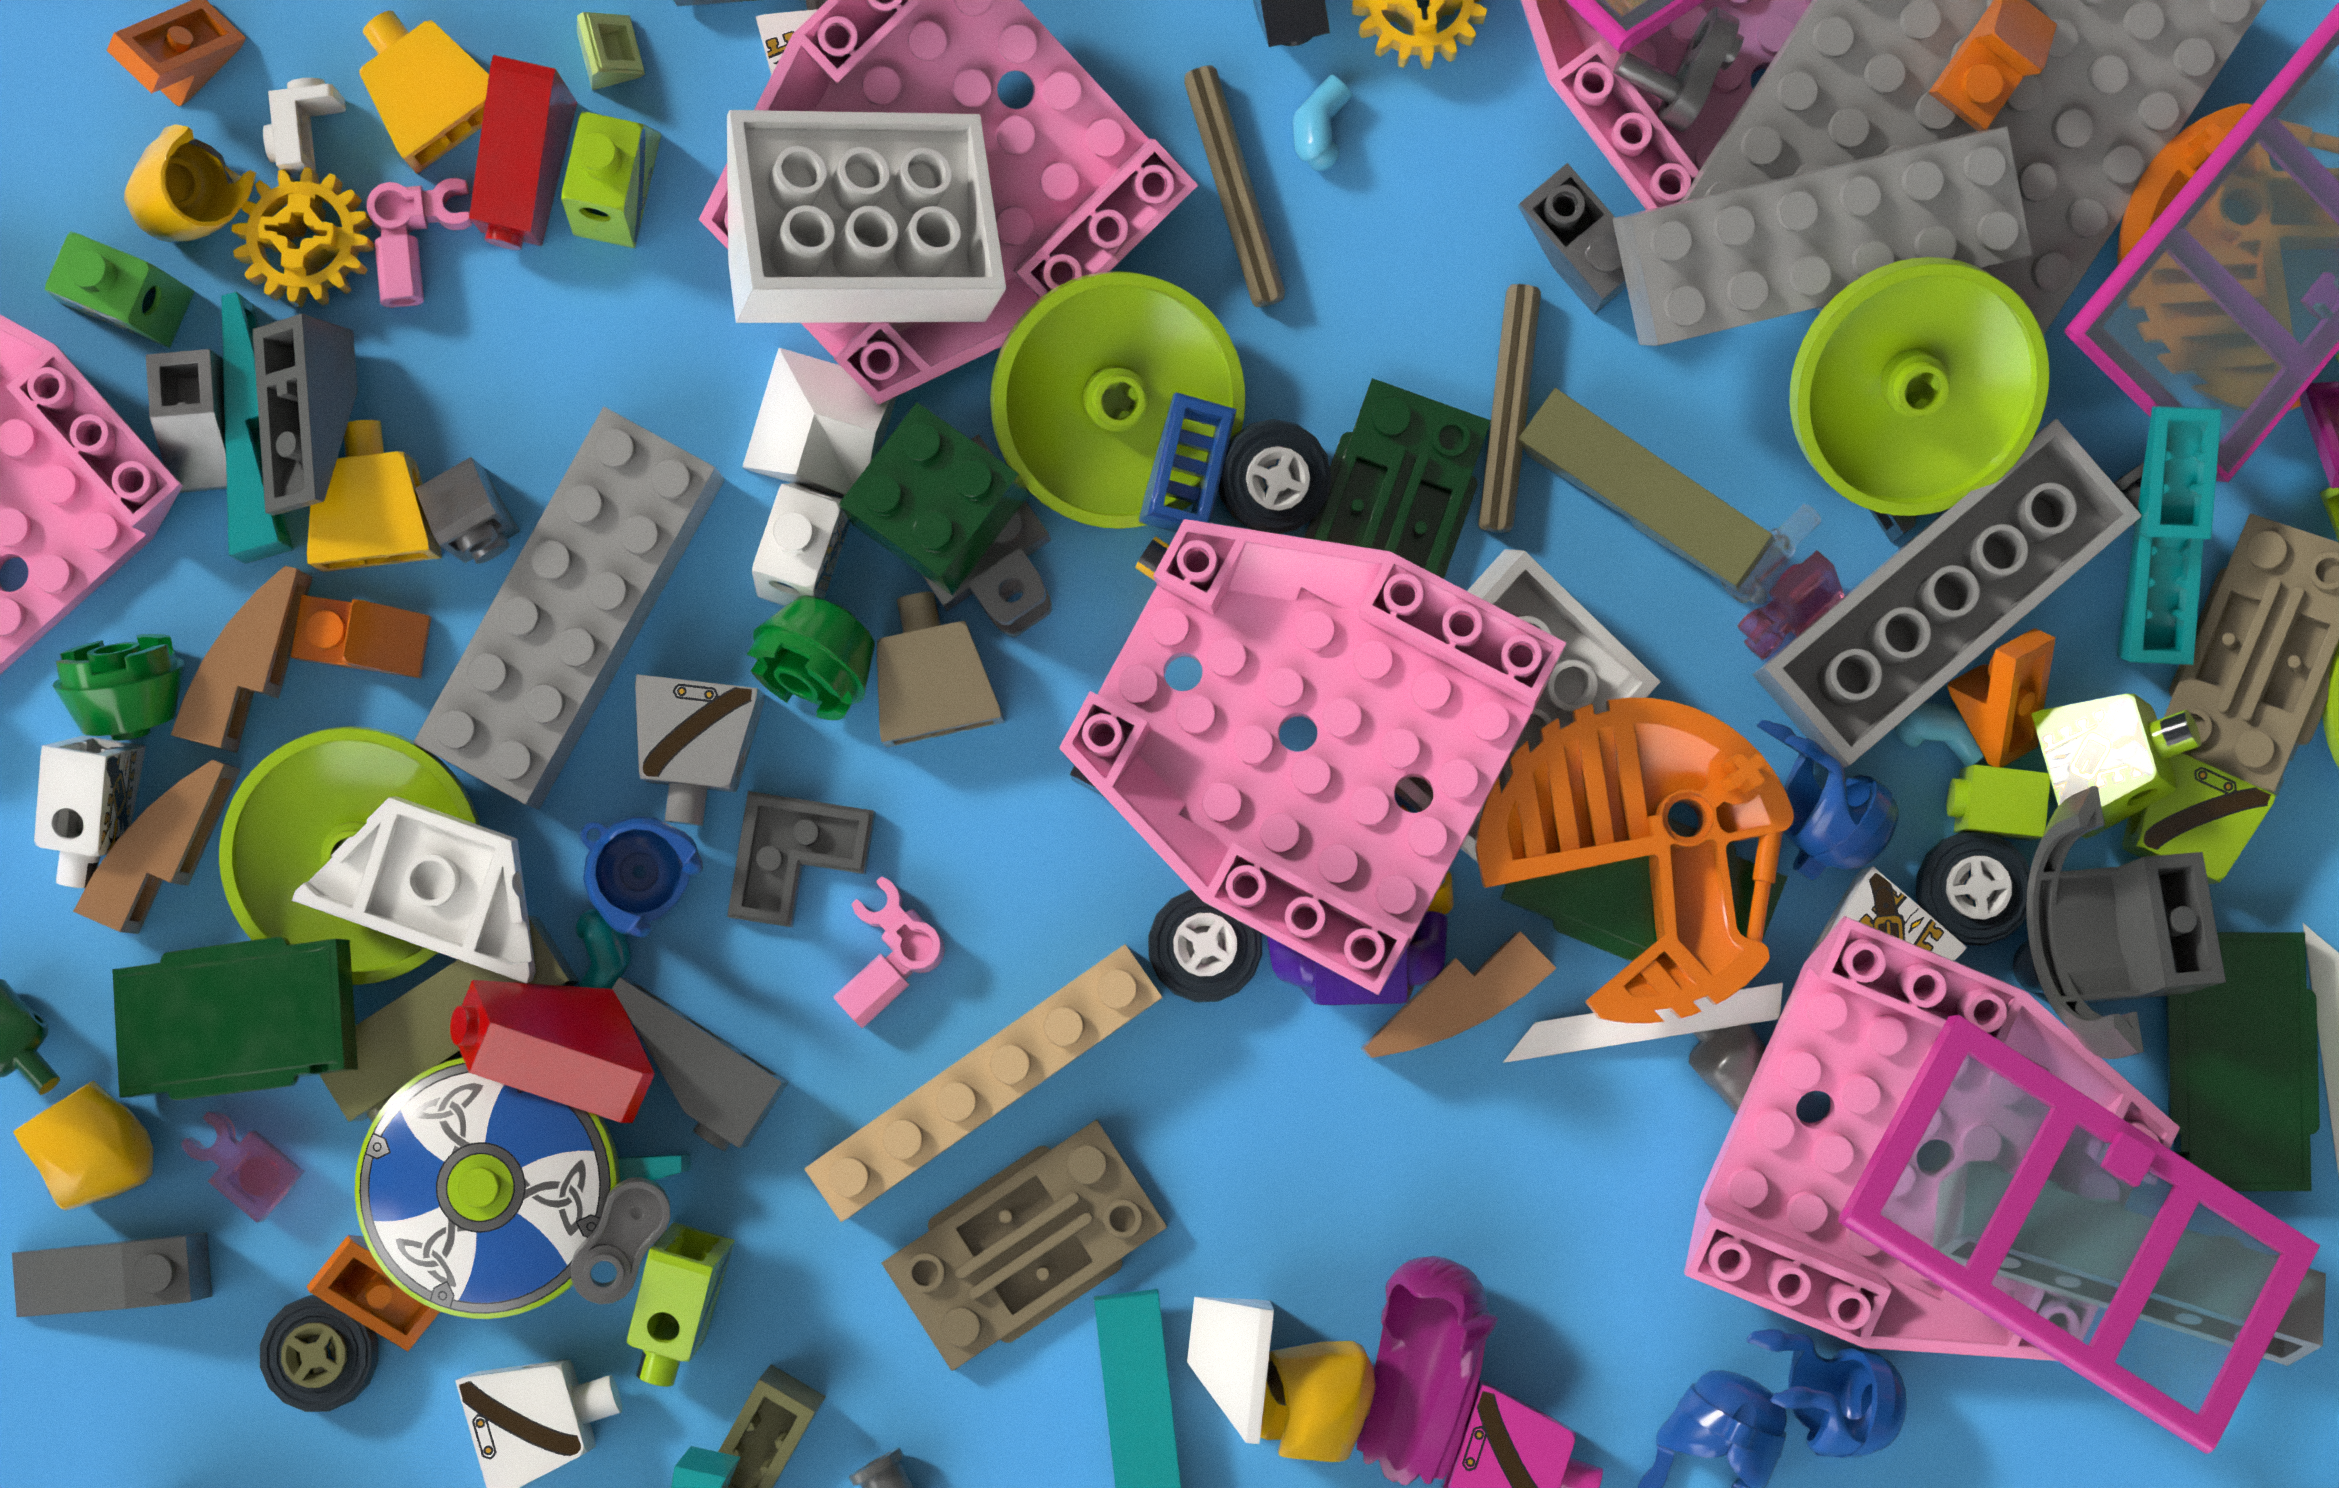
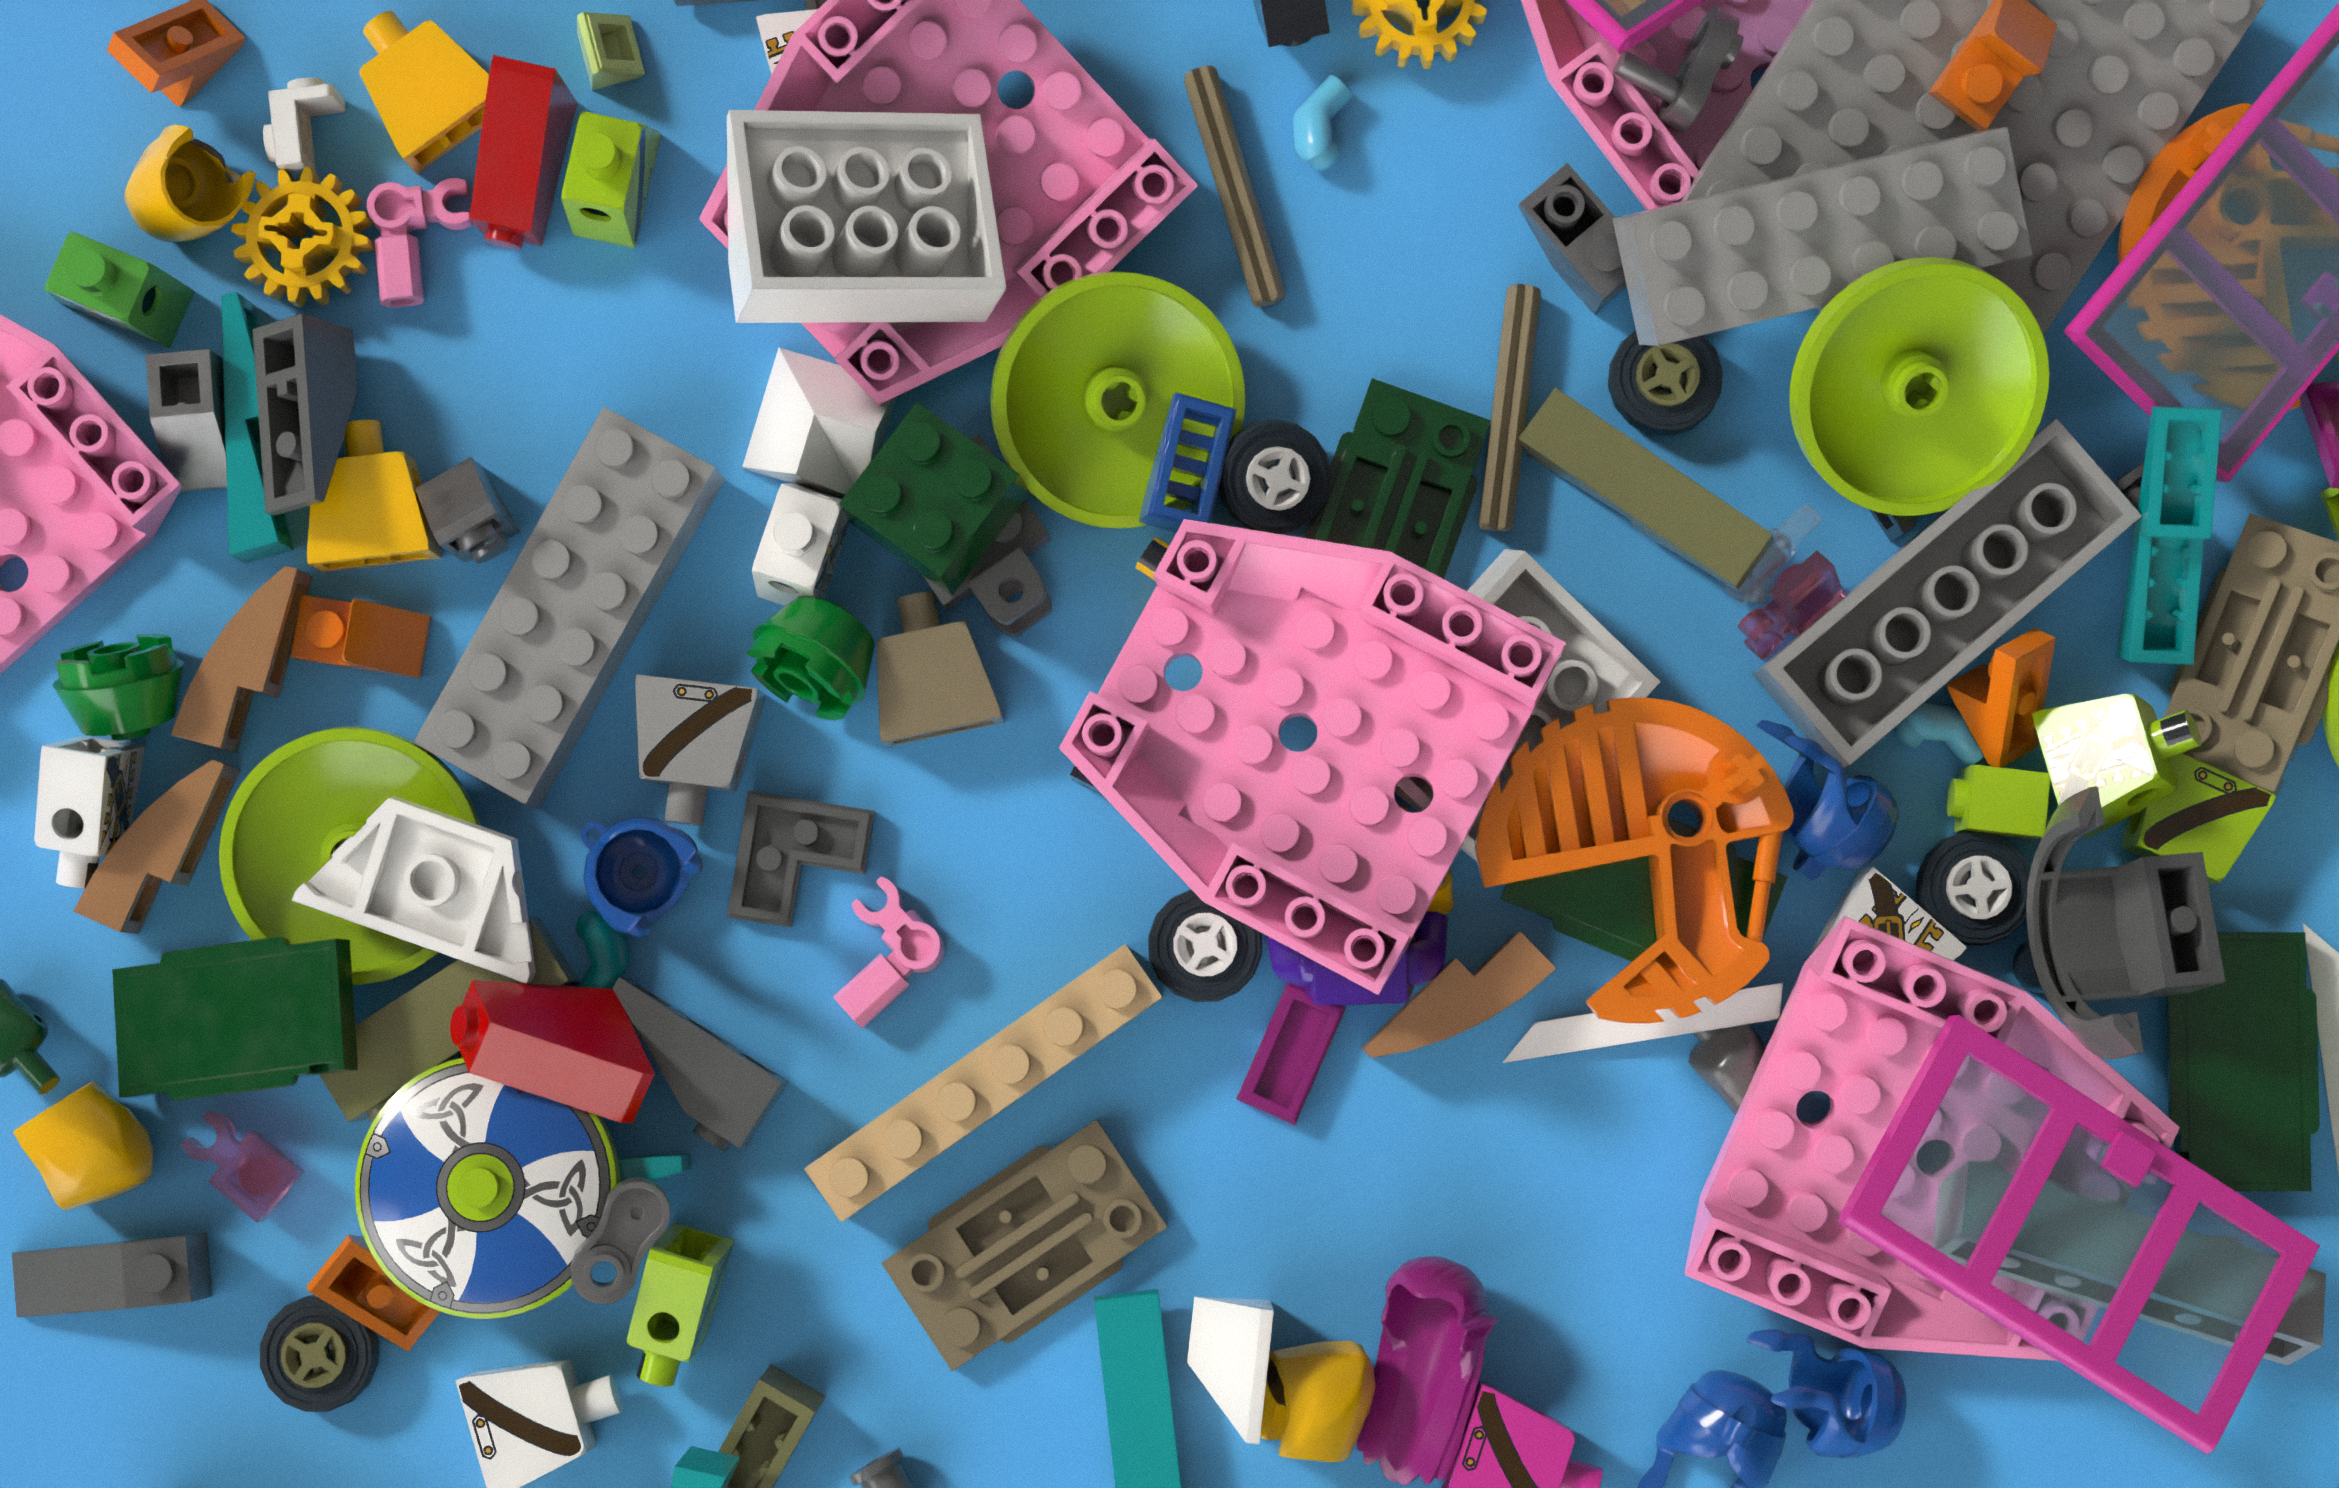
none -> magenta tile [1236,983,1346,1125]
none -> black wheel [1608,330,1723,436]

